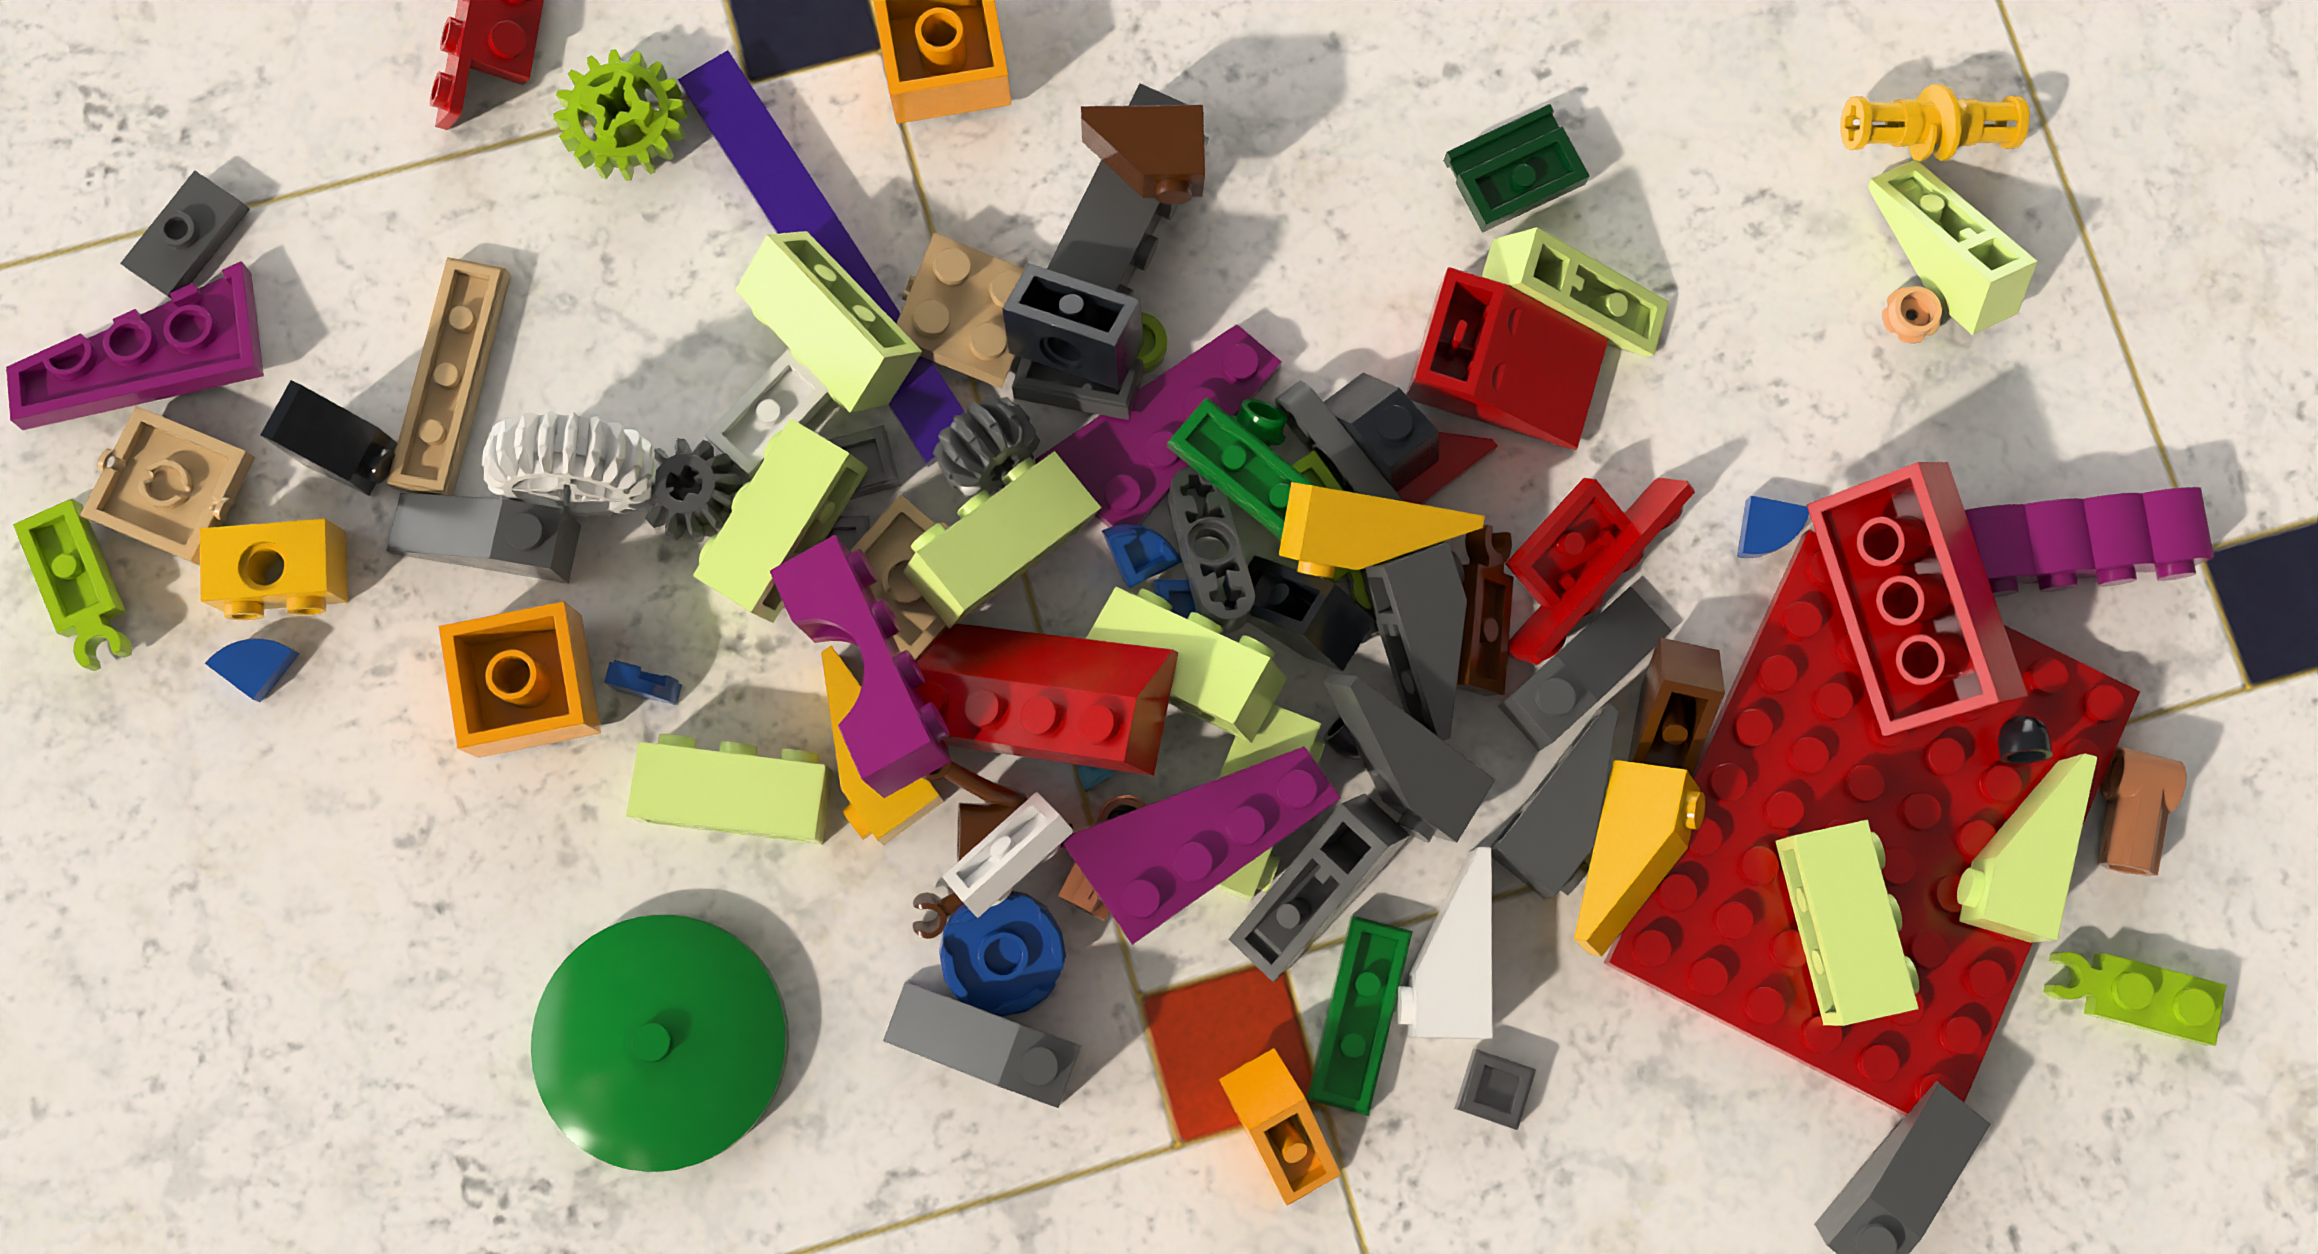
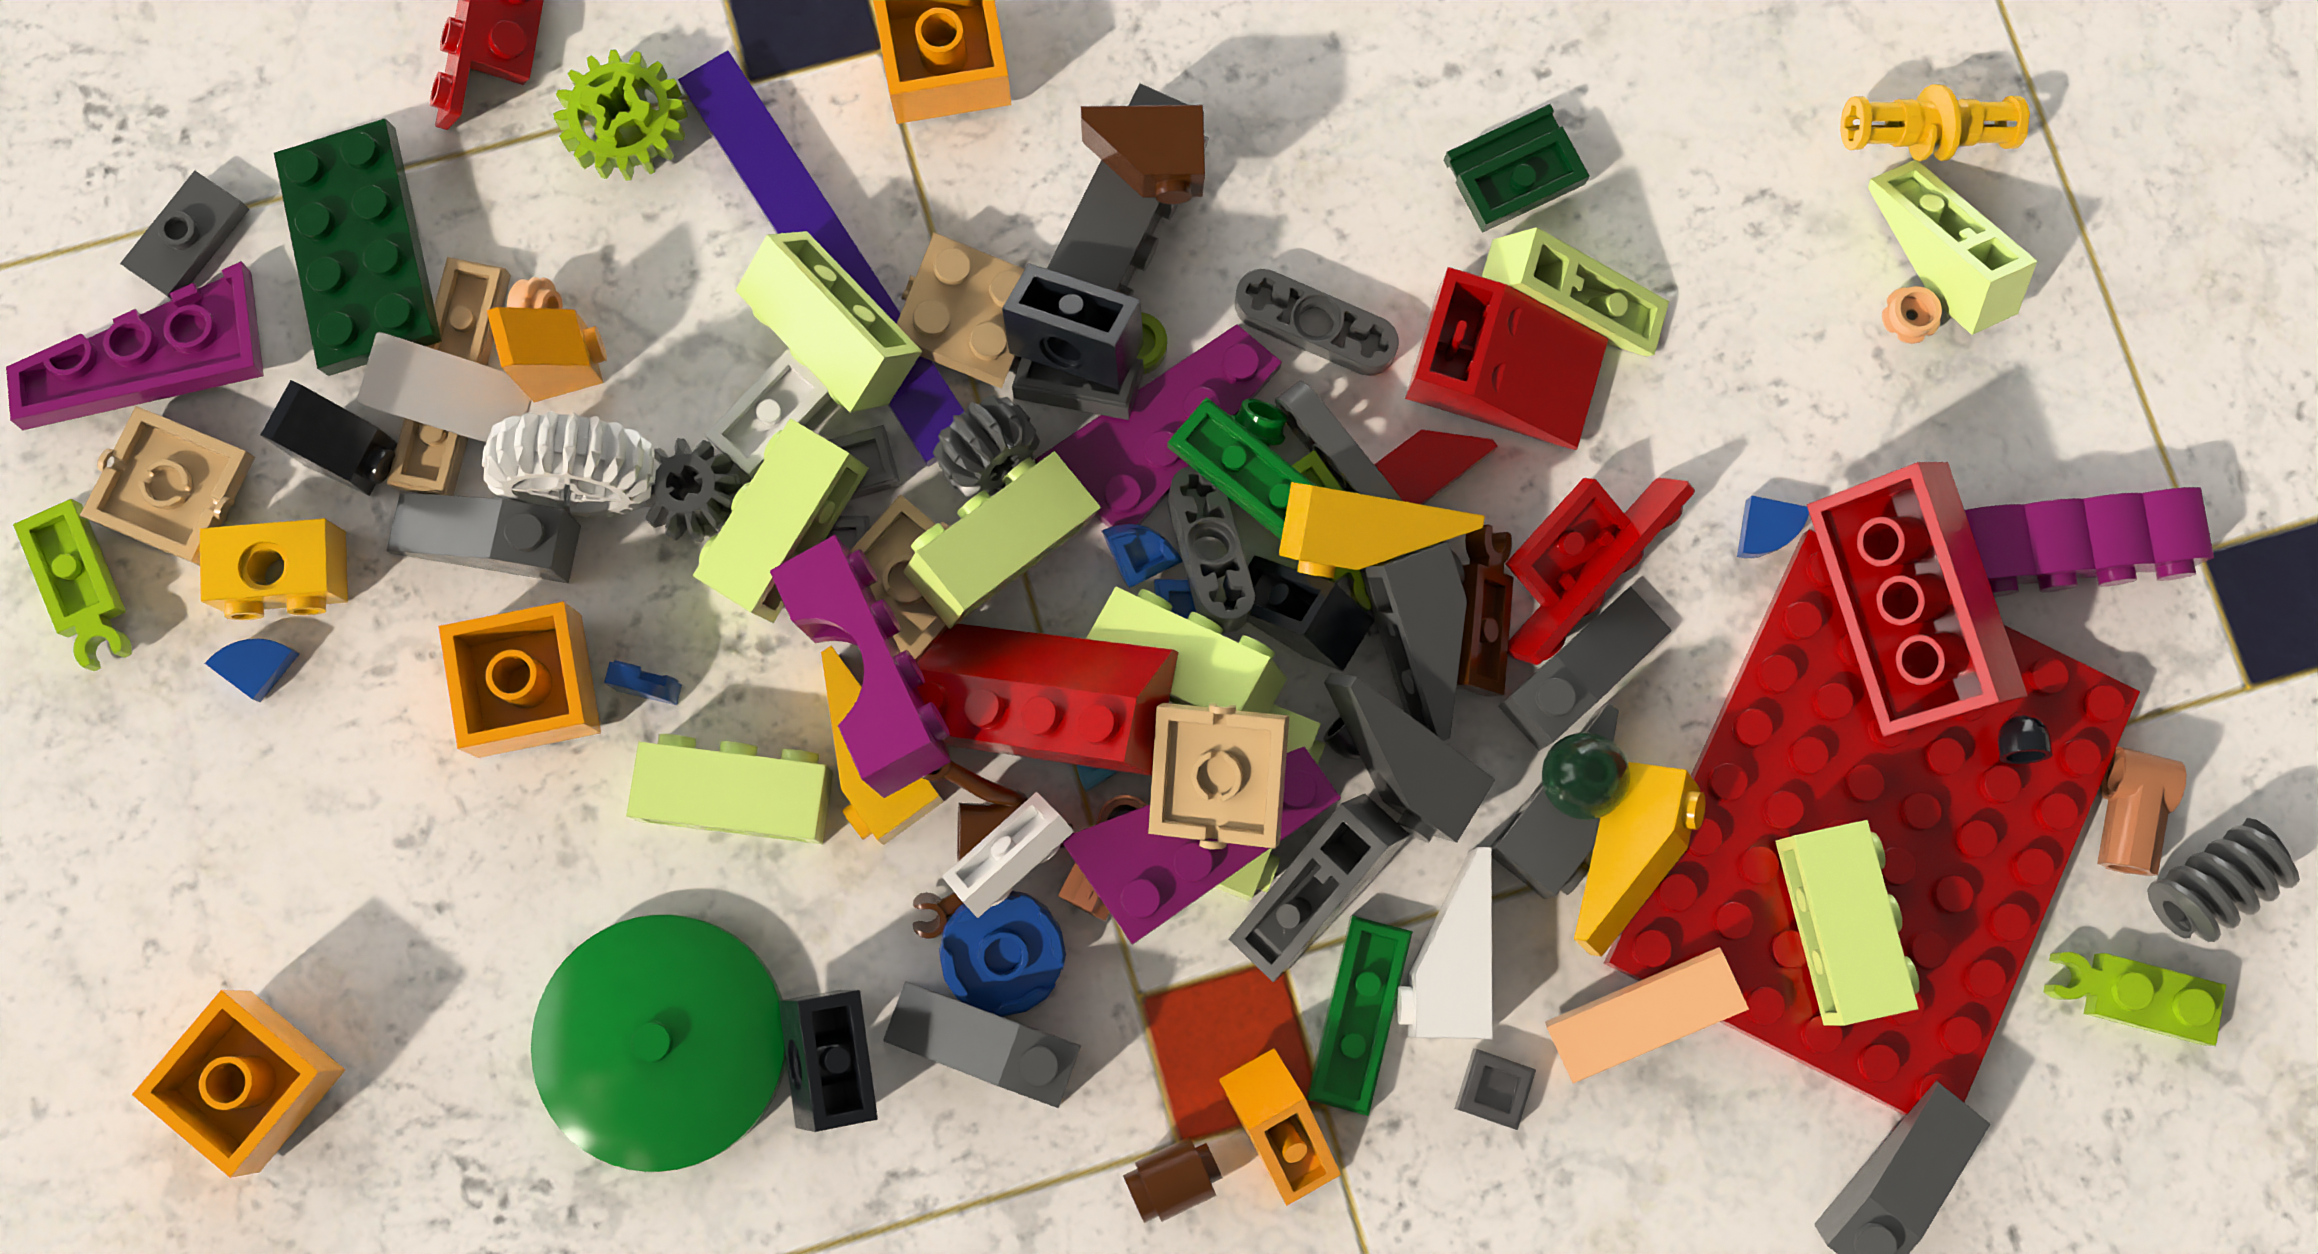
black slope [1324,372,1439,492] -> none
reddish brown slope [1628,637,1725,777] -> none
yellowish green slope [1957,754,2097,943] -> none
none -> light orange brick [132,990,345,1178]
none -> dark green plate [274,118,442,376]
none -> white sticker [357,332,531,443]
none -> light orange slope [486,307,607,403]
none -> light nougat plate [507,277,563,309]
none -> black brick [778,990,878,1132]
none -> reddish brown brick [1123,1136,1223,1223]
none -> tan plate [1148,703,1289,849]
none -> dark grey beam [1235,269,1399,376]
none -> clear green brick [1542,732,1630,820]
none -> light nougat tile [1545,947,1749,1084]
none -> dark grey piece [2147,818,2300,942]

